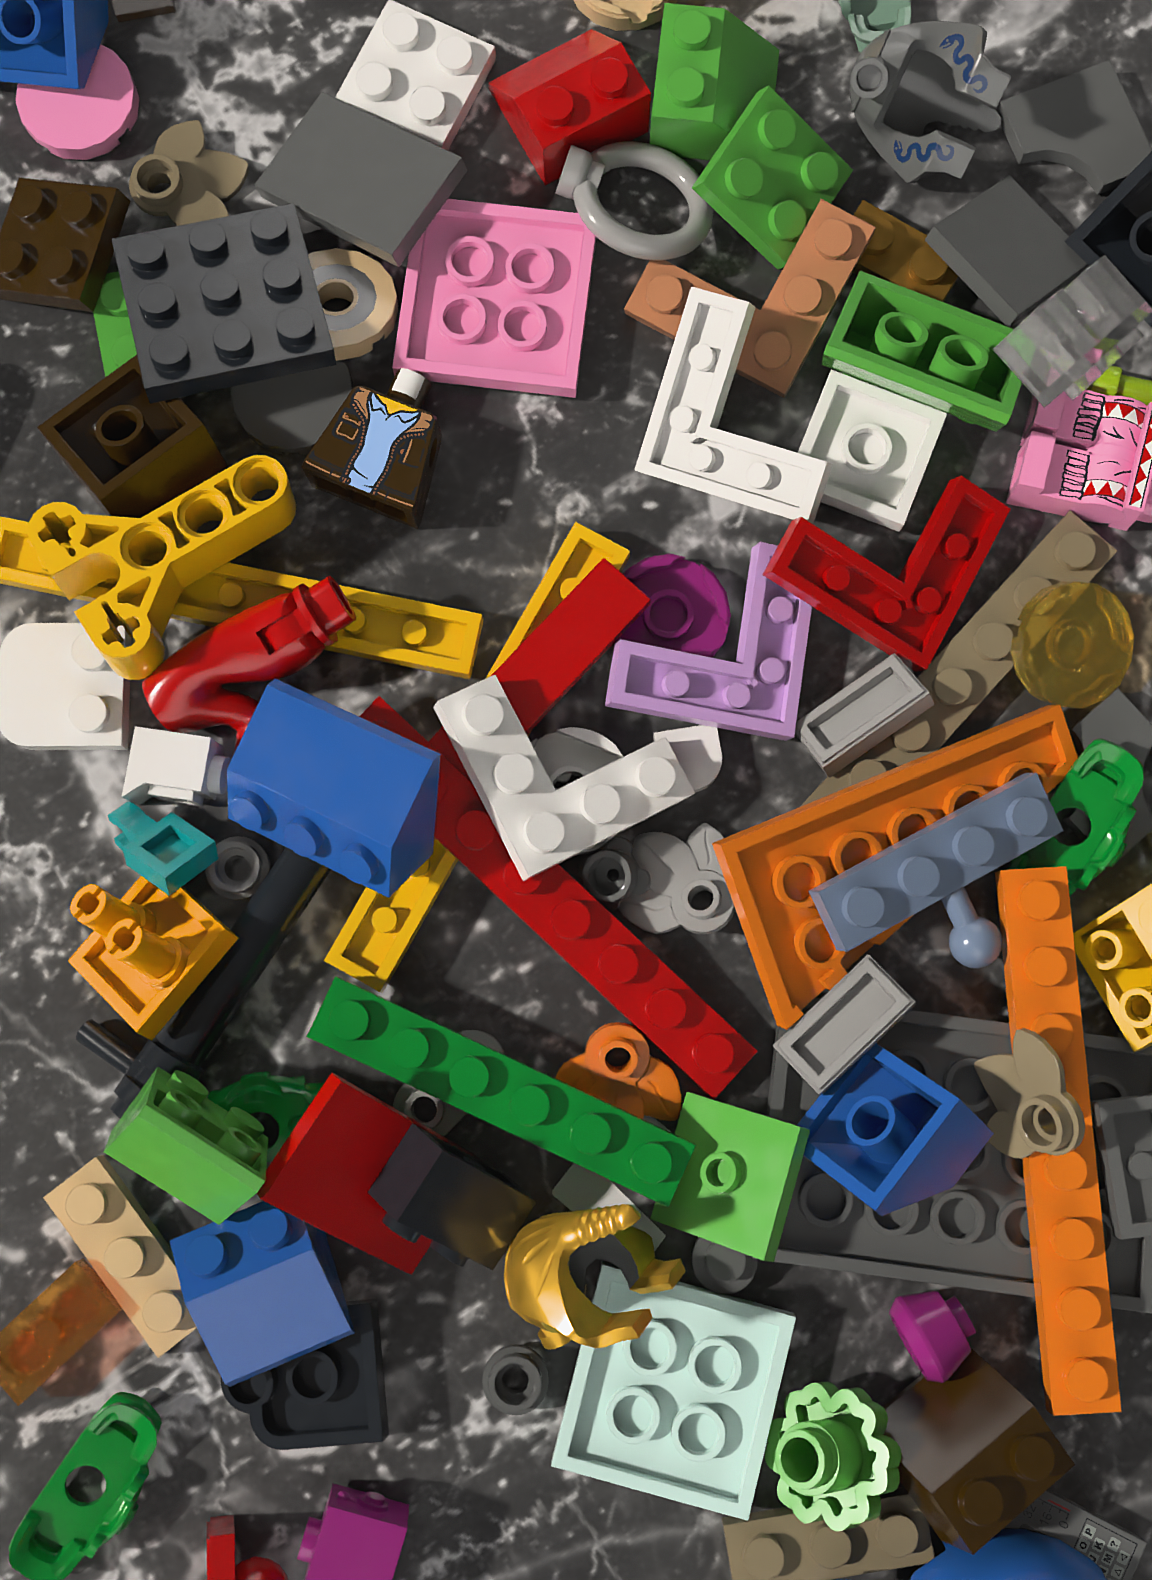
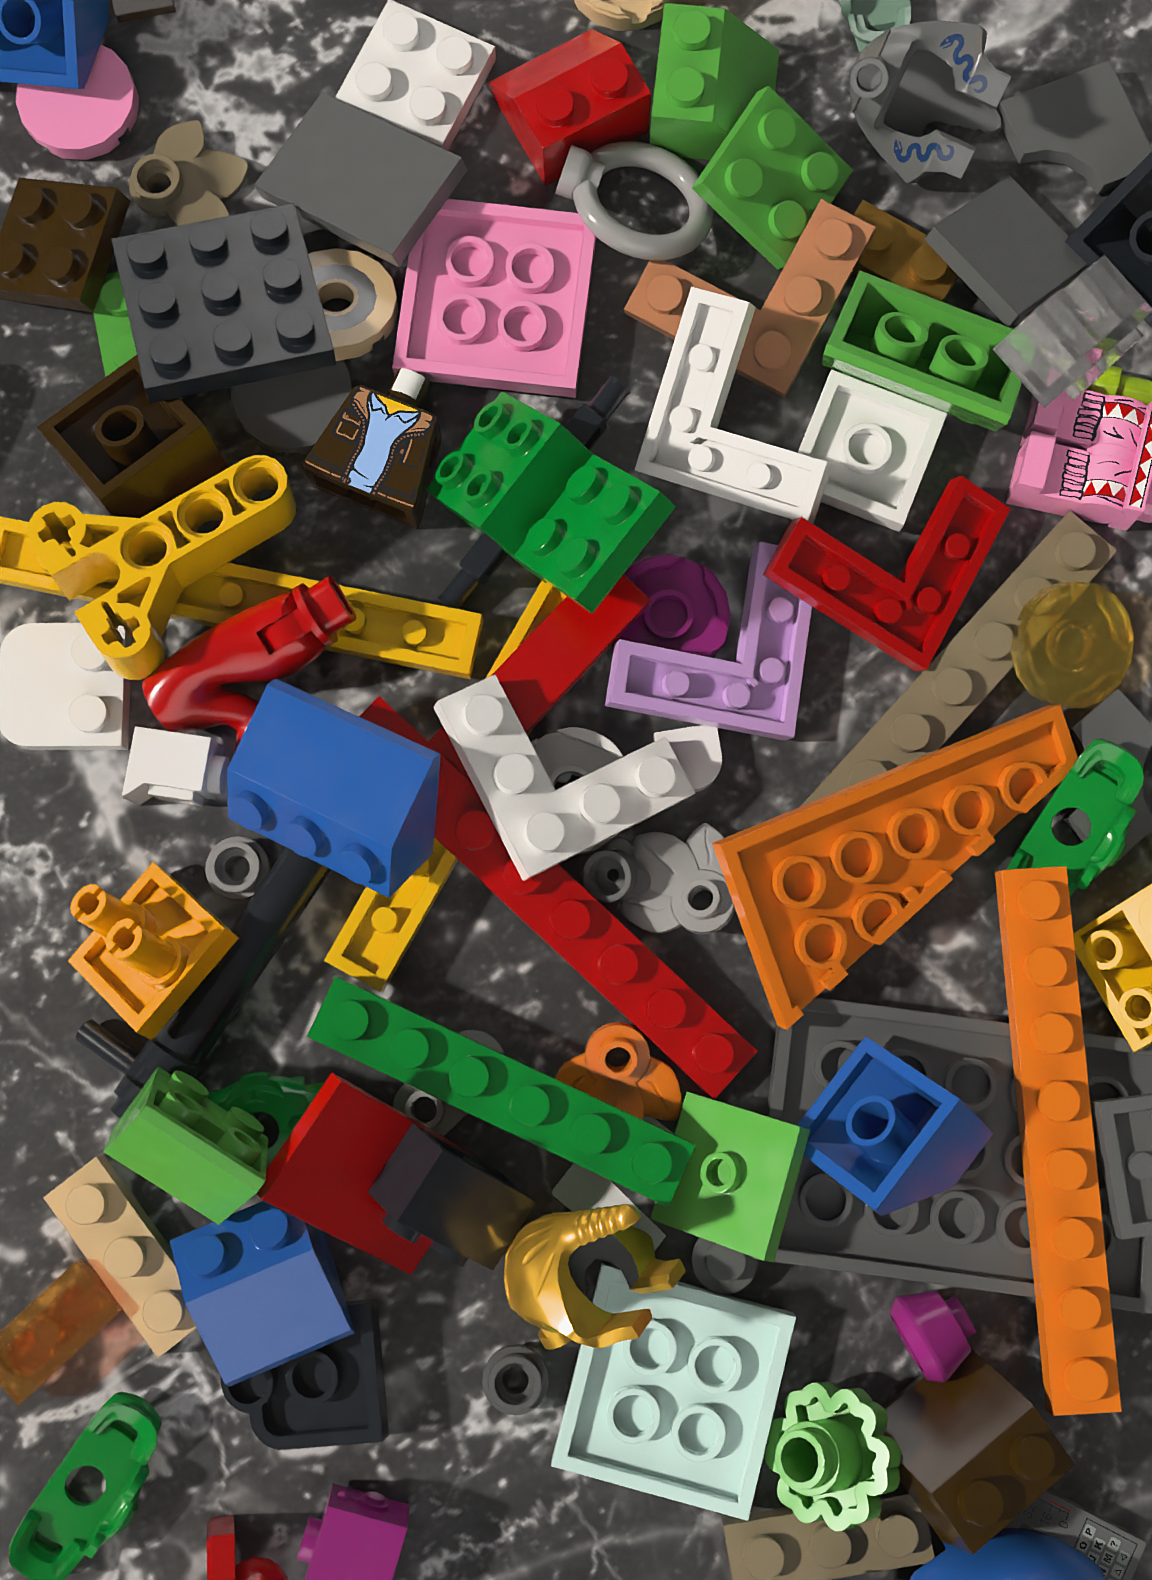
teal plate [108,801,219,896] -> none
light grey tile [772,954,916,1096] -> none
light grey tile [795,653,935,778] -> none
sand blue plate [809,773,1063,968] -> none
dark tan plate [974,1028,1085,1159] -> none
none -> green piece [426,375,676,614]

